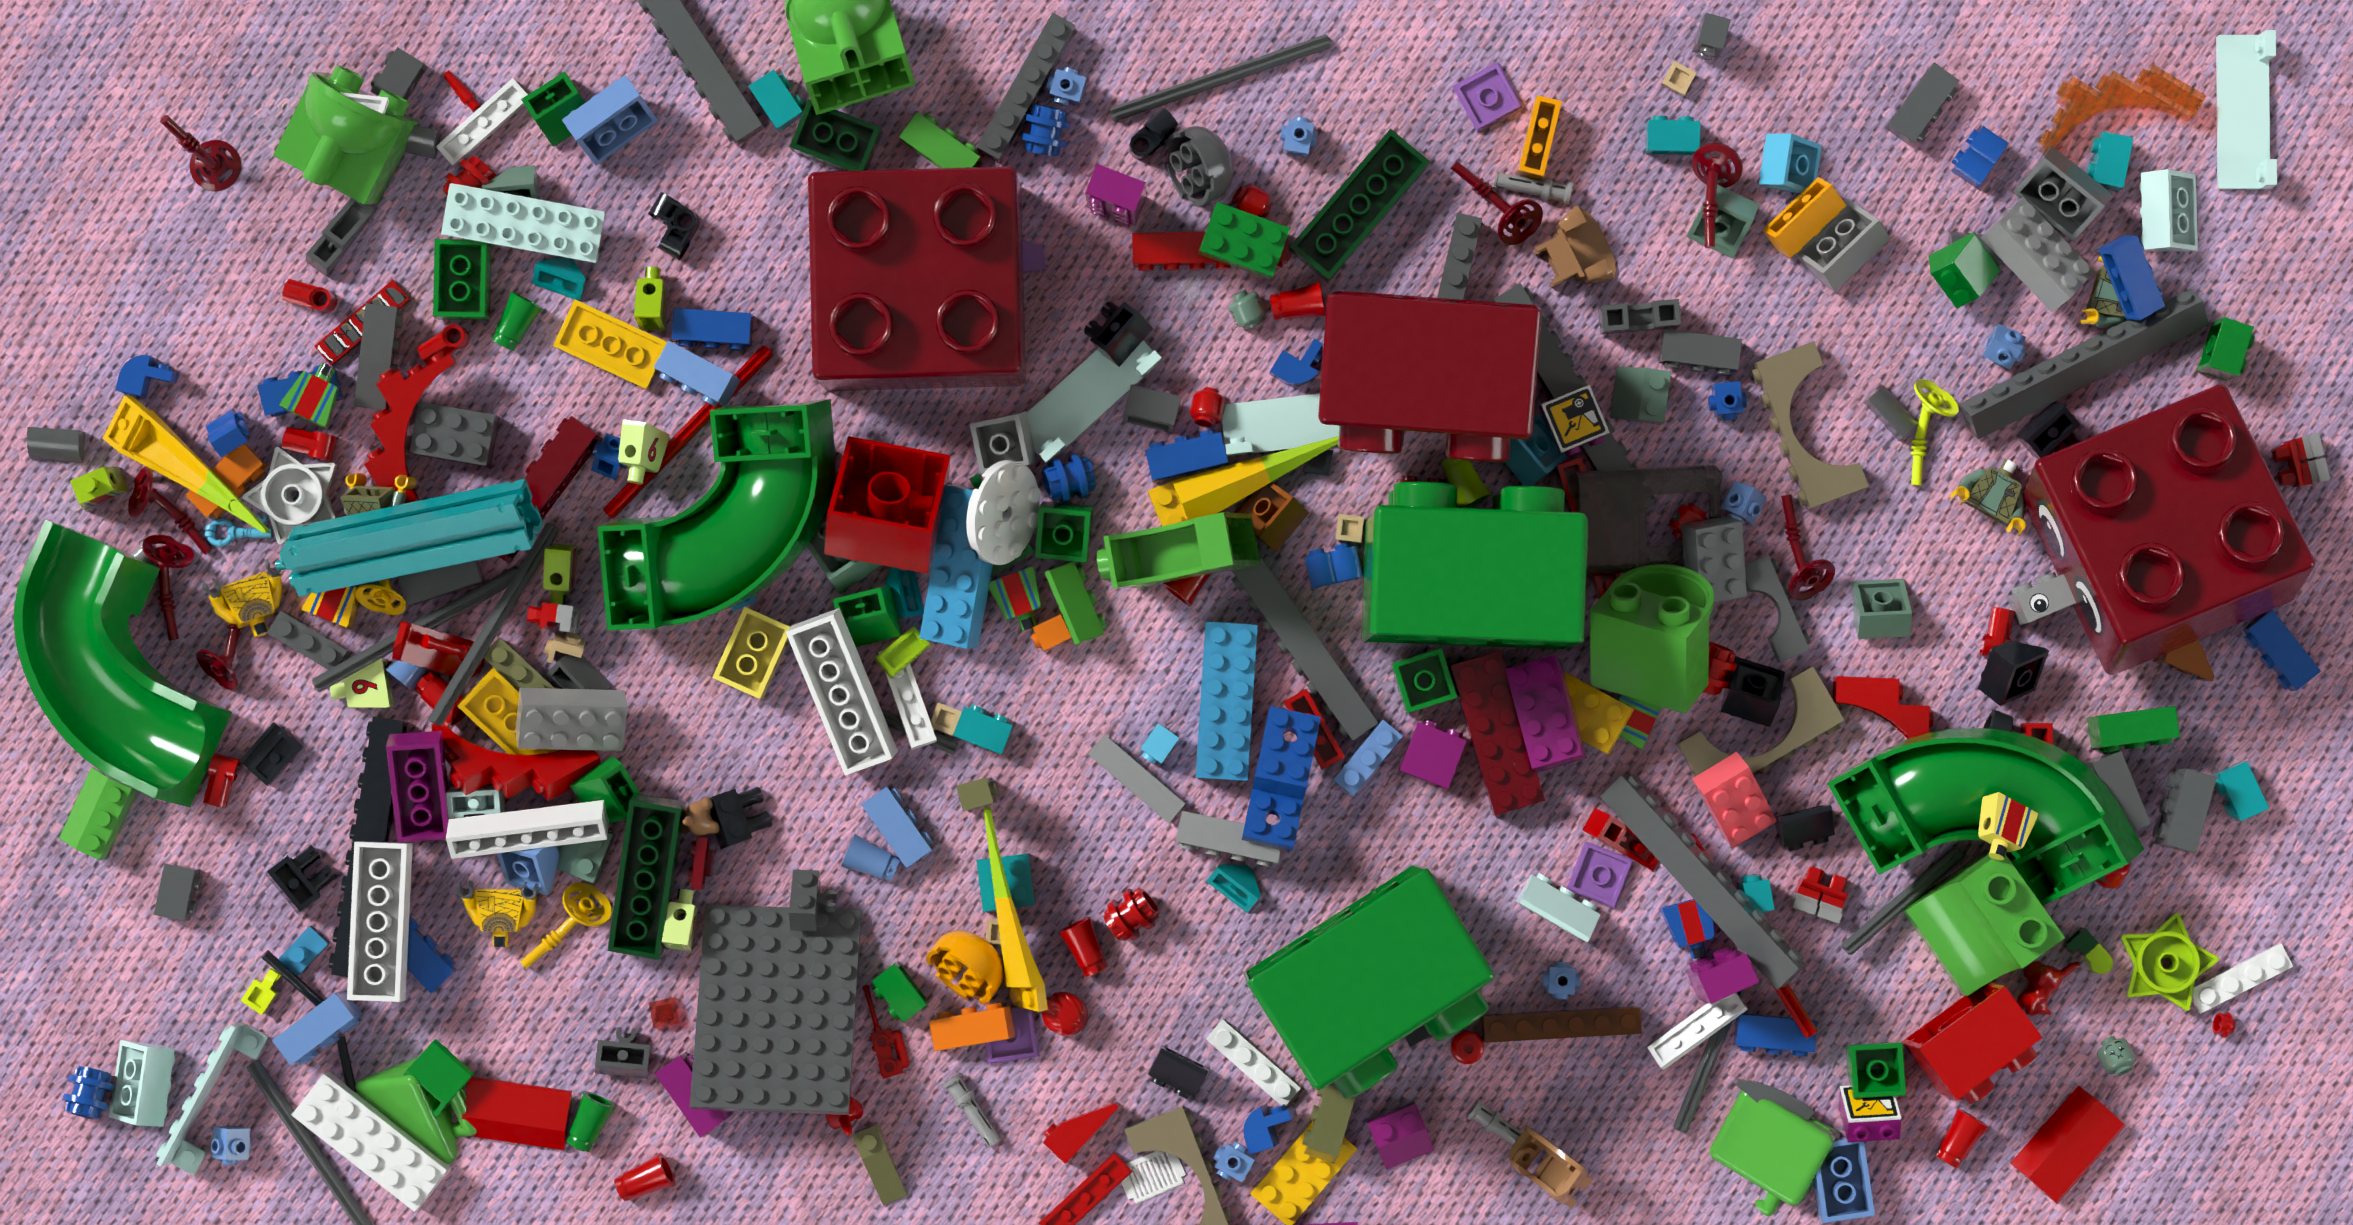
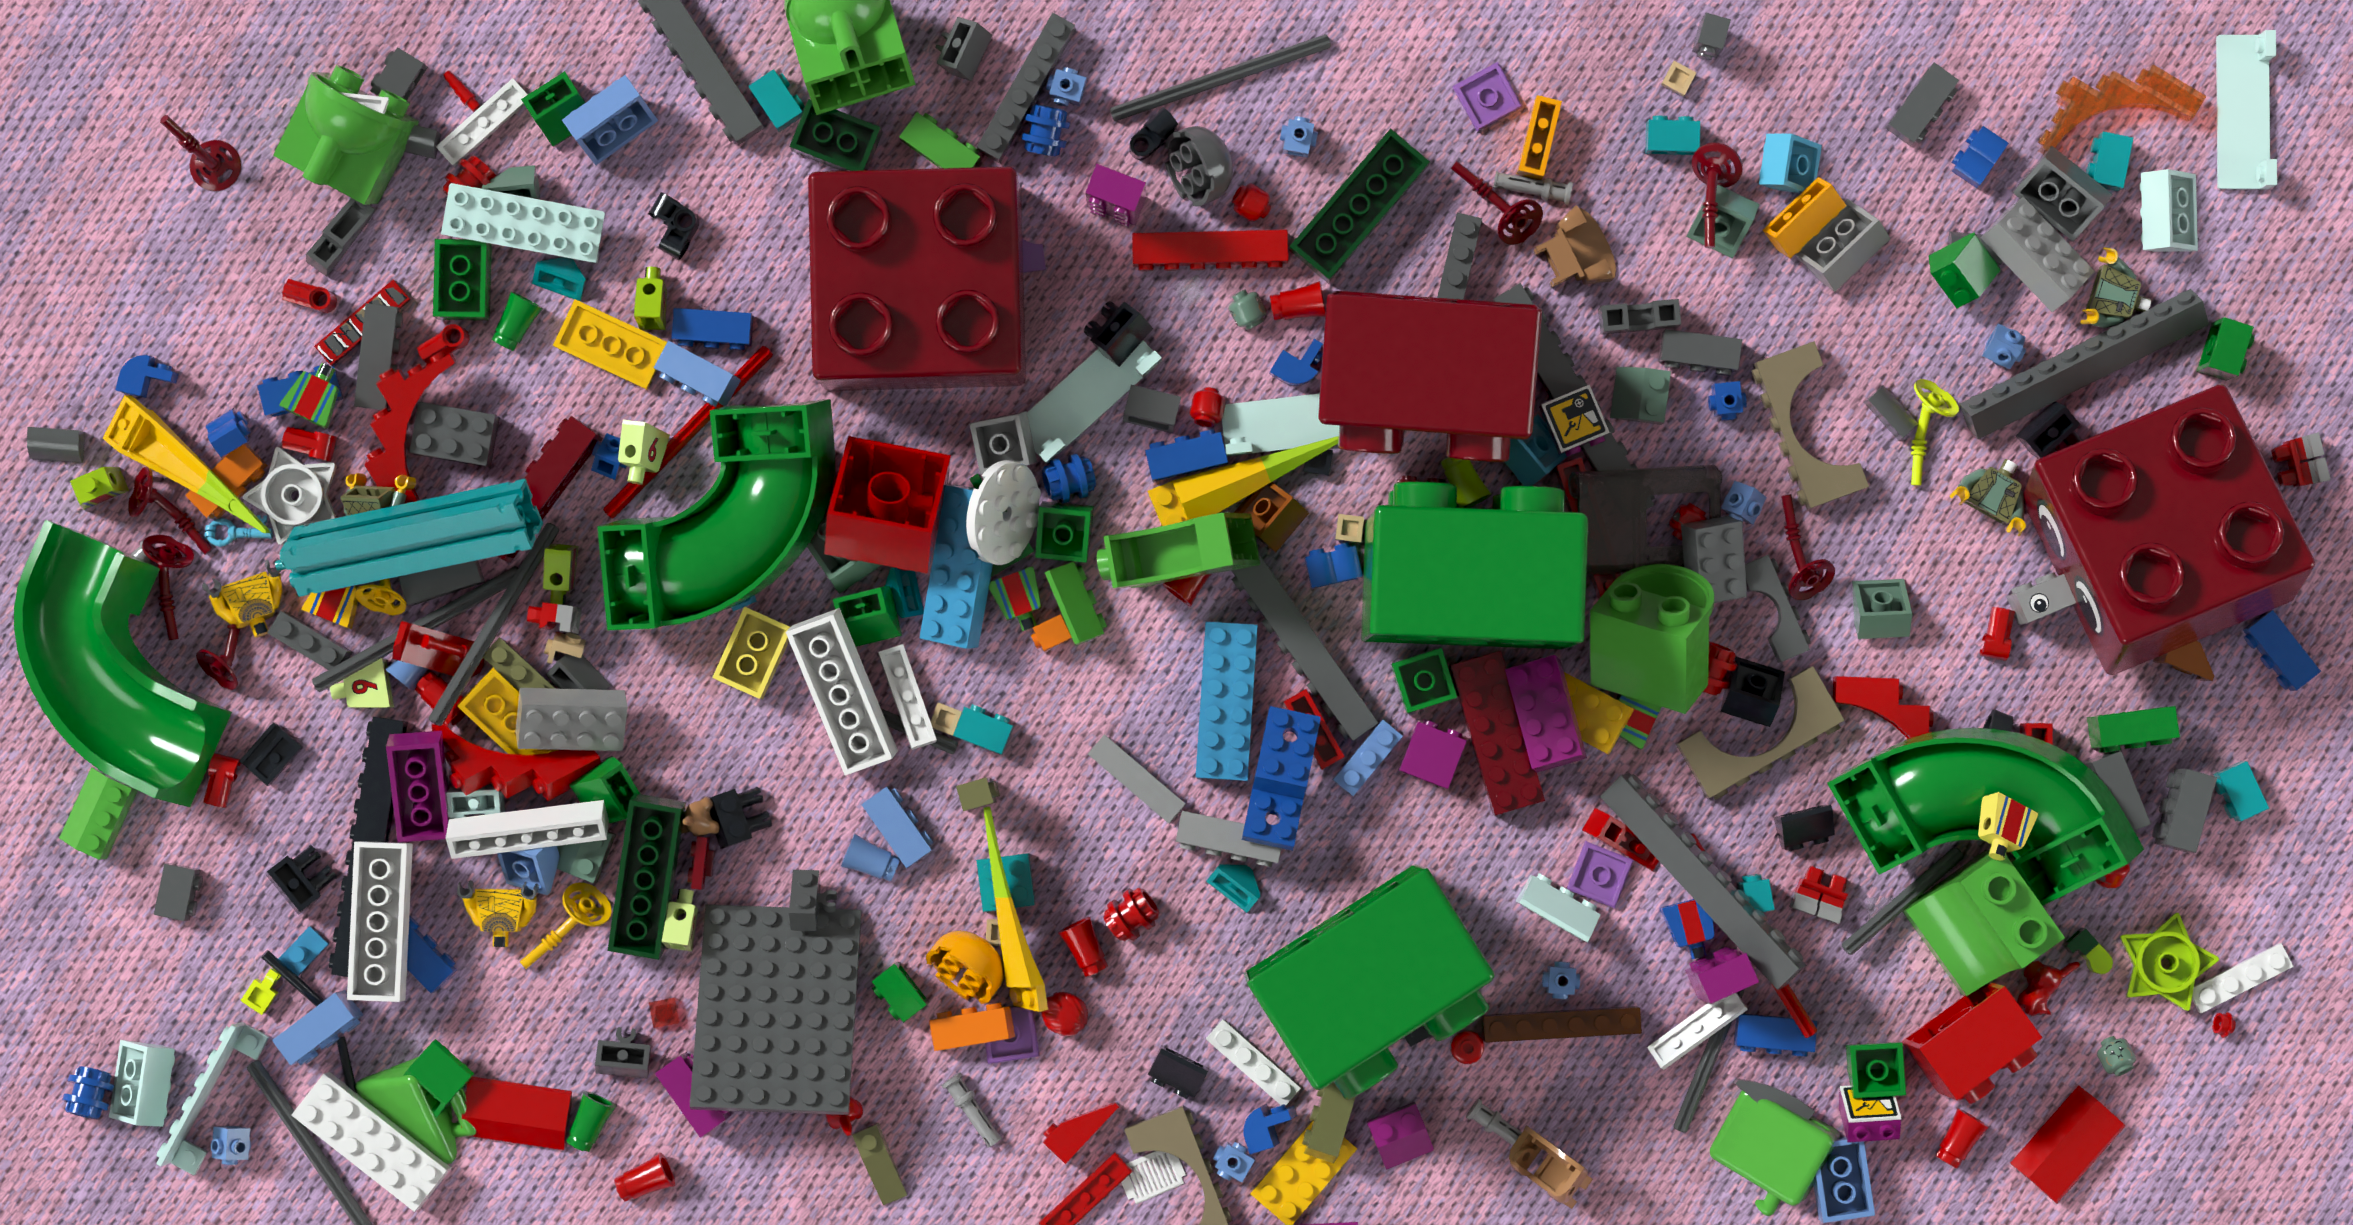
red piece [862,985,910,1079] -> none
lime tile [874,626,931,679] -> none
medium azure brick [1140,723,1179,765] -> none
green brick [1199,202,1290,280] -> none
coral brick [1692,752,1777,849] -> none
black slope [1978,641,2049,706] -> none
blue brick [2098,235,2165,320] -> none
none -> dark grey brick [935,17,993,81]

